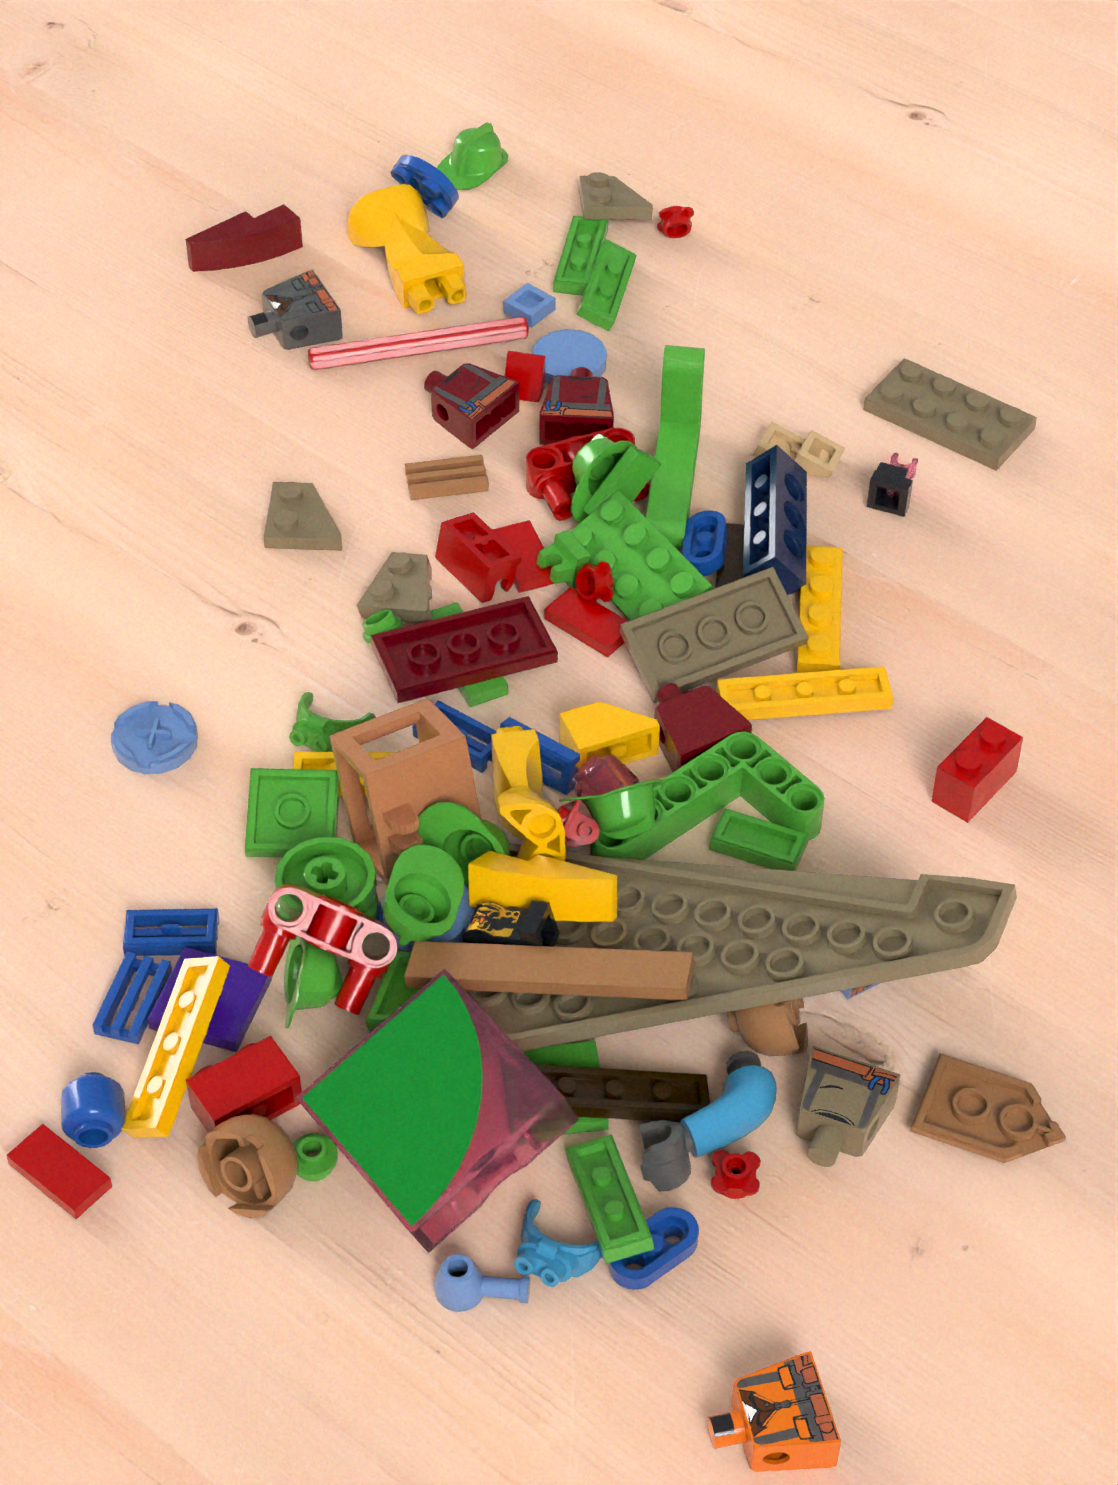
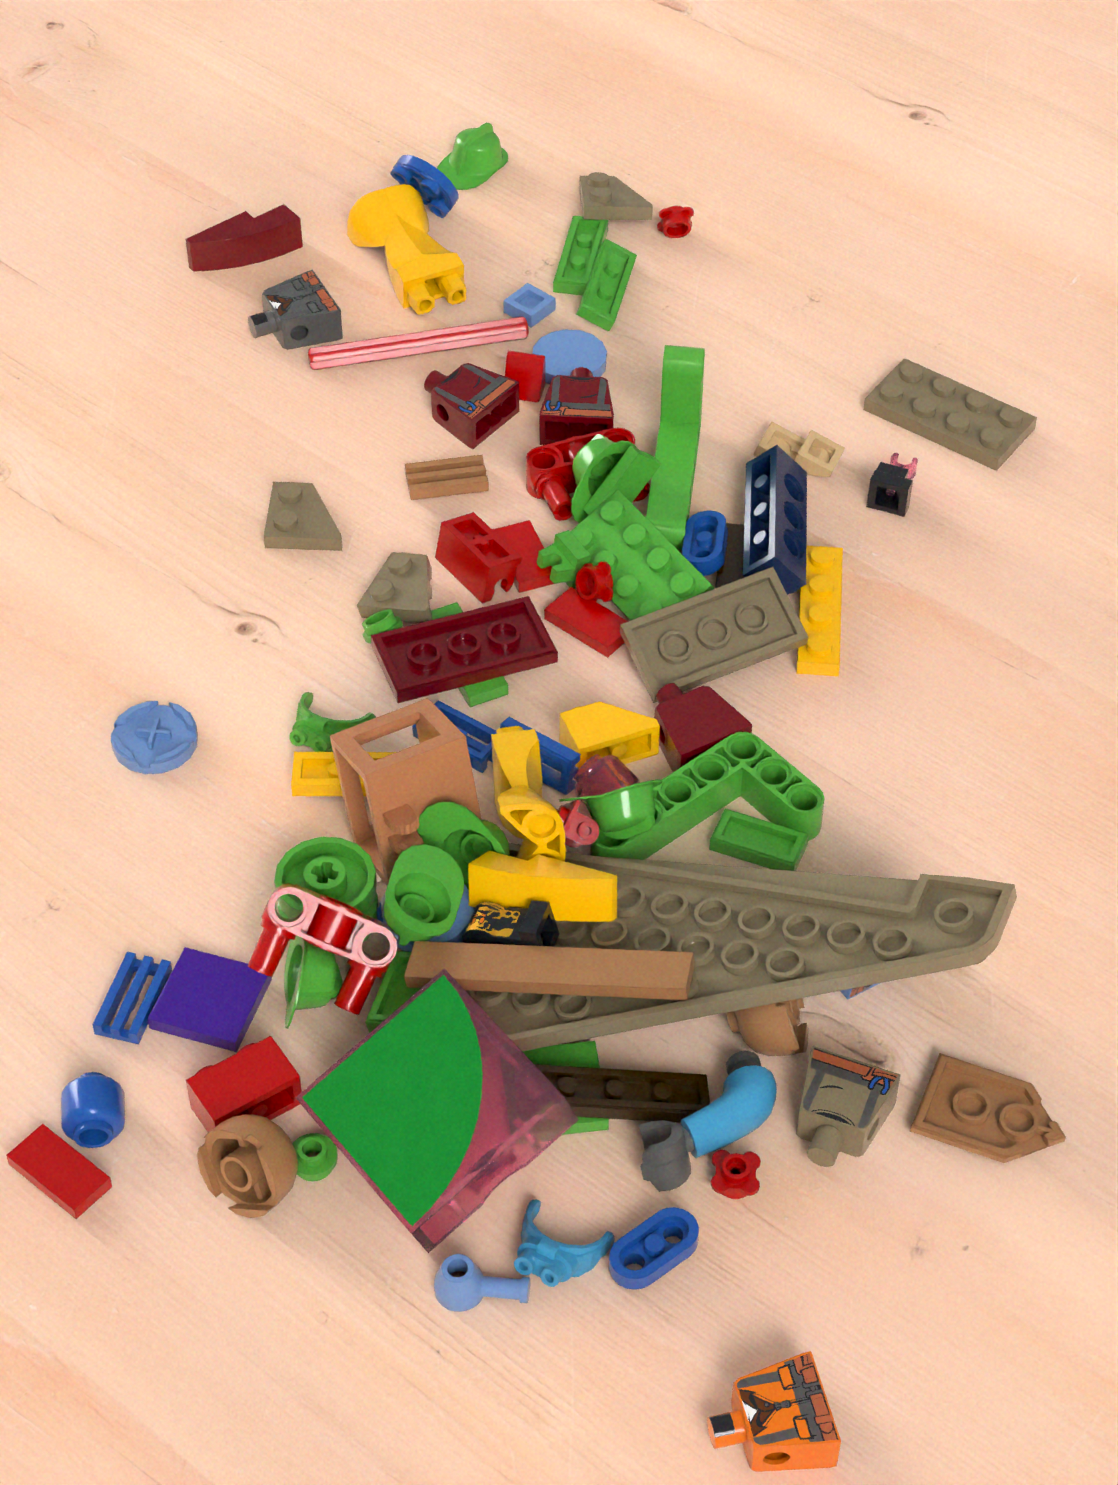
yellow plate [121,956,230,1138] -> none
blue tile [123,908,220,956] -> none
bright green tile [245,768,340,858] -> none
bright green tile [565,1134,654,1264] -> none
yellow plate [717,666,893,720] -> none
red brick [932,717,1023,823] -> none

